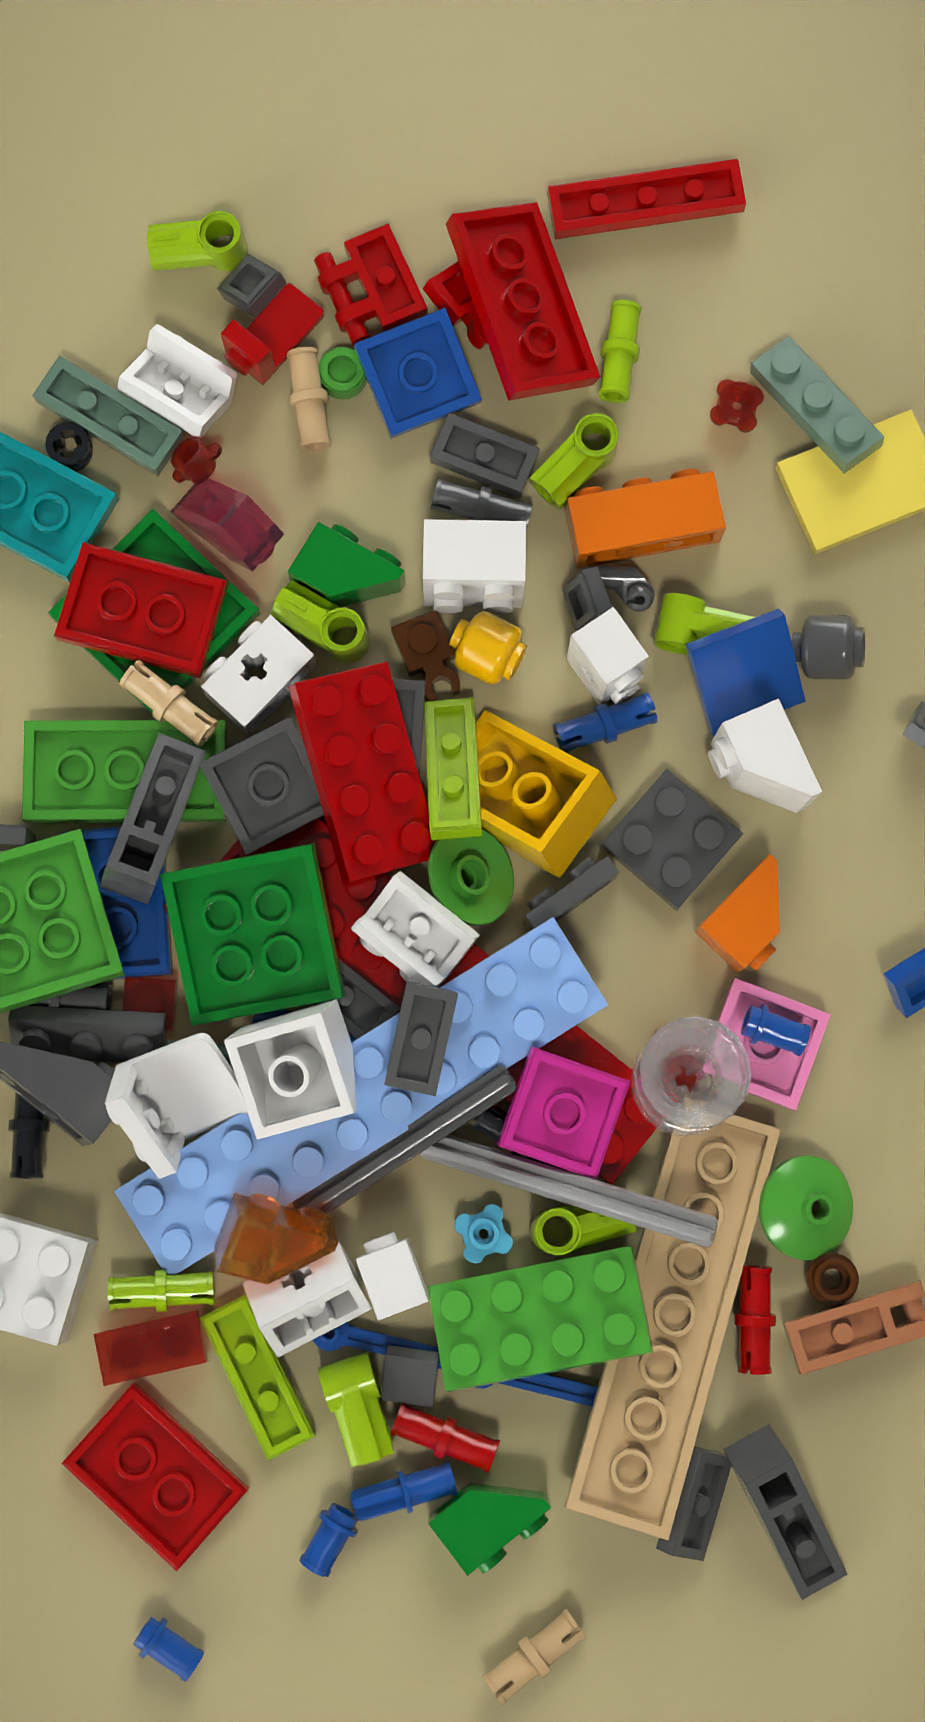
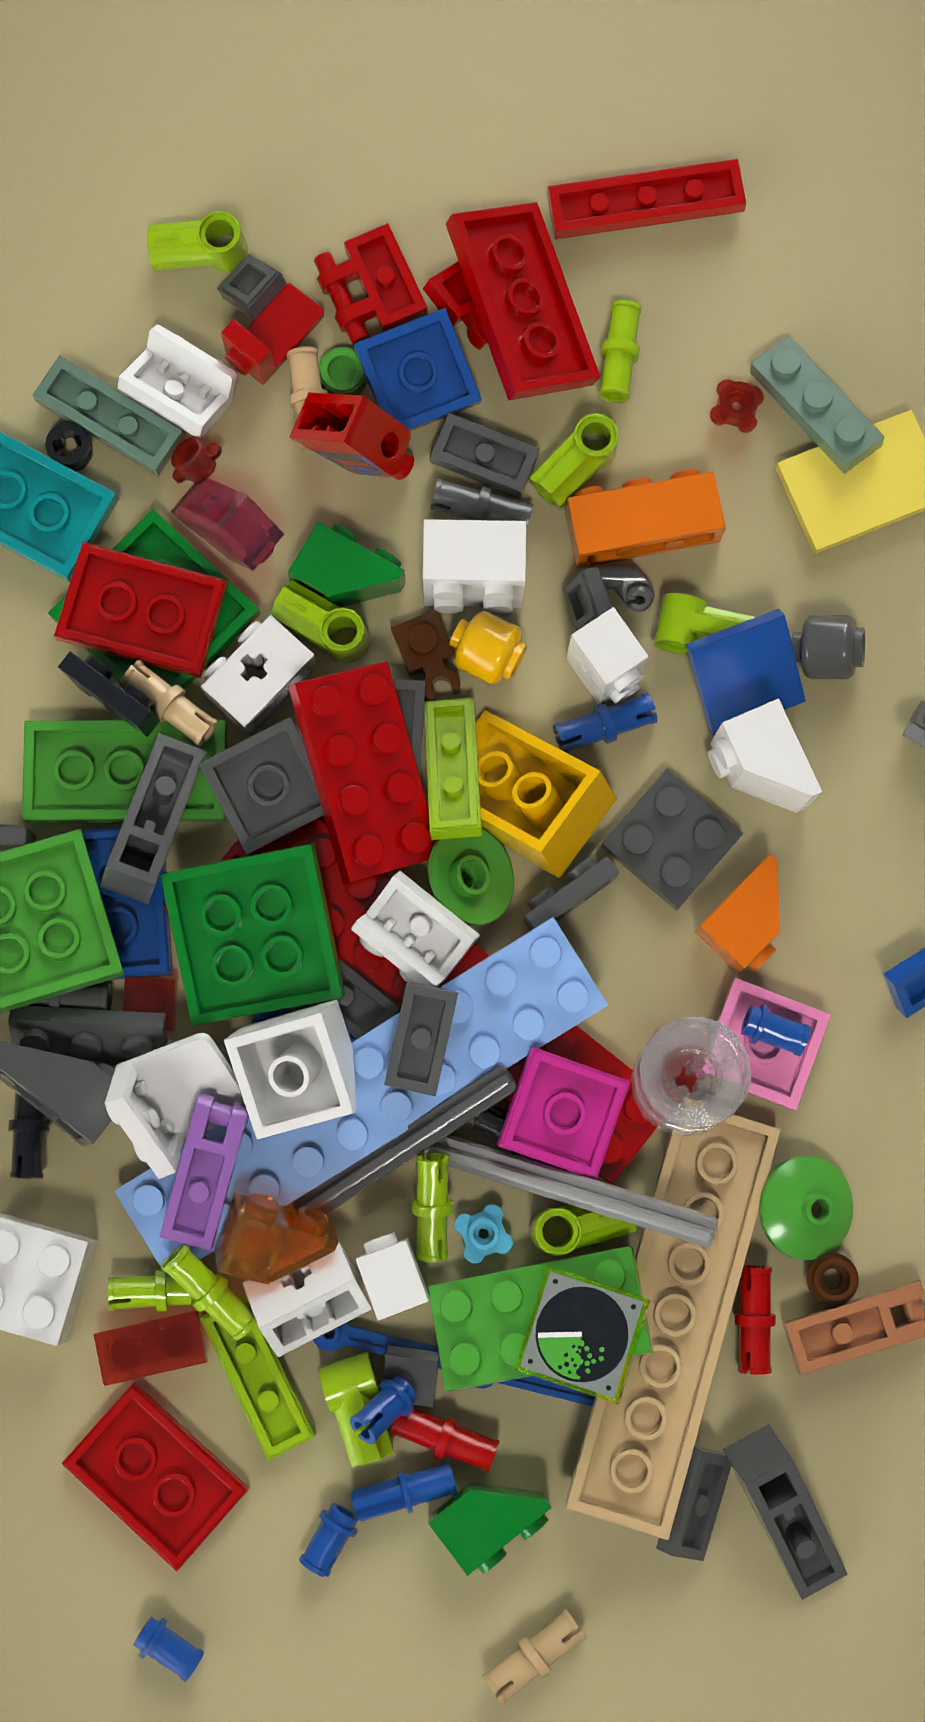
none -> black wing [58,651,160,737]
none -> medium lavender plate [160,1093,249,1251]
none -> lime pin [161,1244,256,1341]
none -> red torso [289,392,414,480]
none -> blue pin [350,1377,417,1444]
none -> lime pin [412,1152,453,1262]
none -> tile [515,1266,651,1405]

